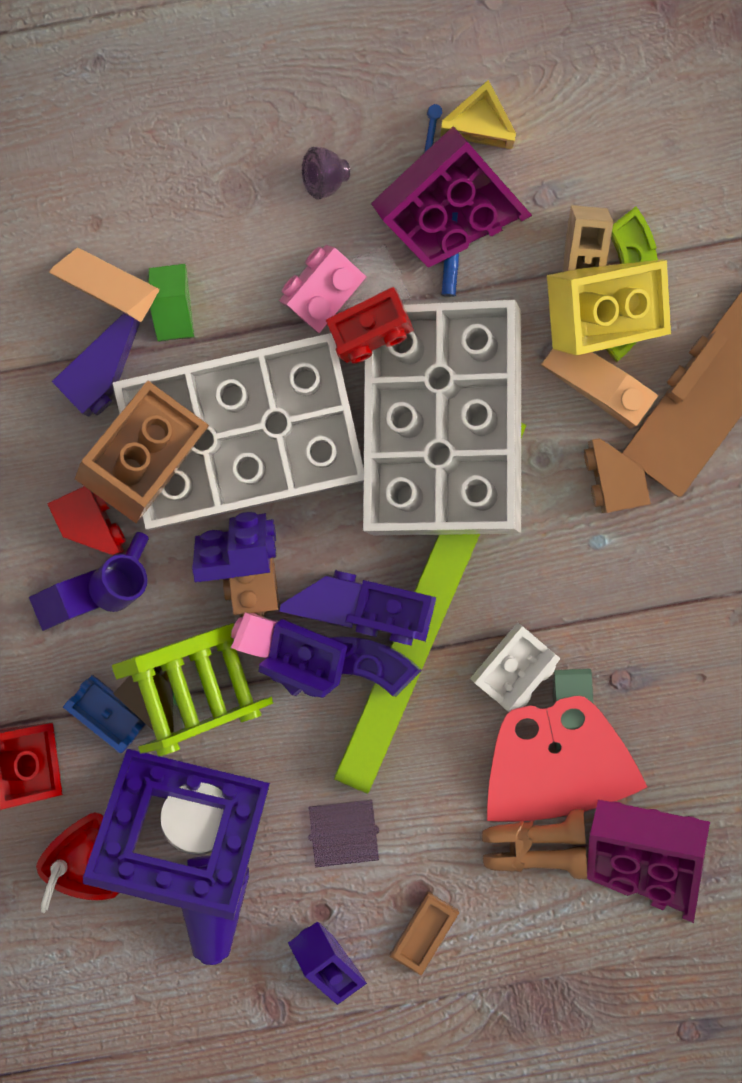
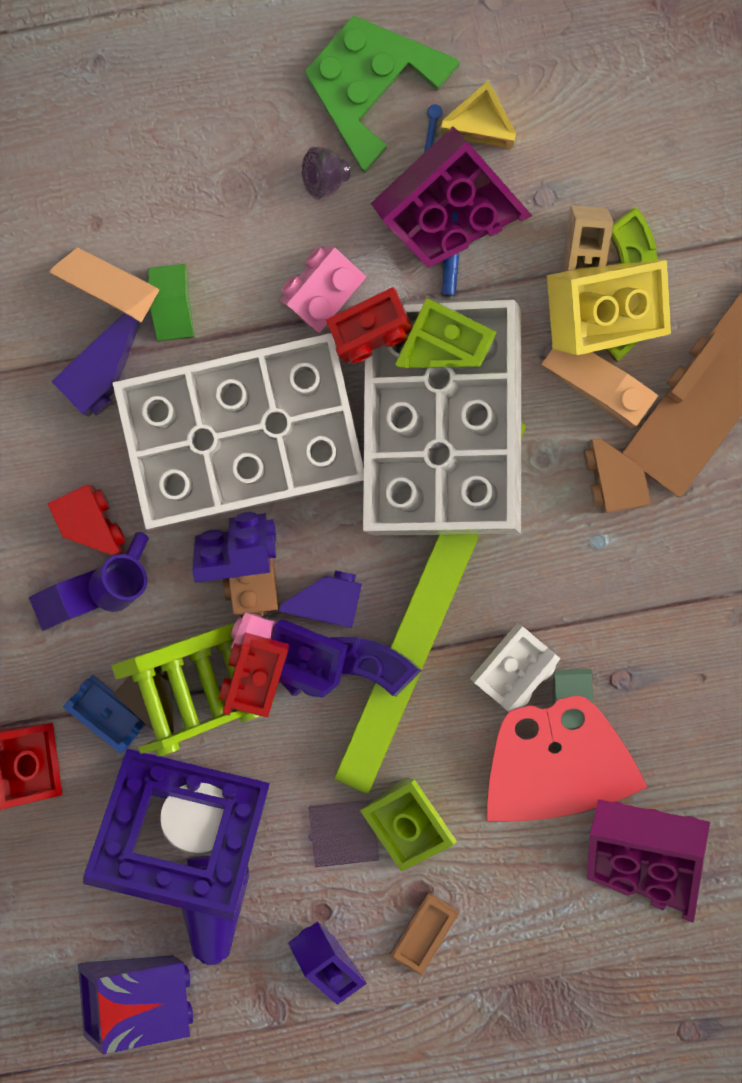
red hat [36,812,119,913] -> none
medium nougat slope [74,380,209,524] -> none
dark purple bracket [345,580,436,646] -> none
medium nougat piece [482,809,587,880] -> none
none -> dark purple slope [78,955,193,1055]
none -> red bracket [218,632,289,718]
none -> bright green wing [305,15,460,173]
none -> lime slope [360,777,457,872]
none -> lime wing [395,298,497,368]

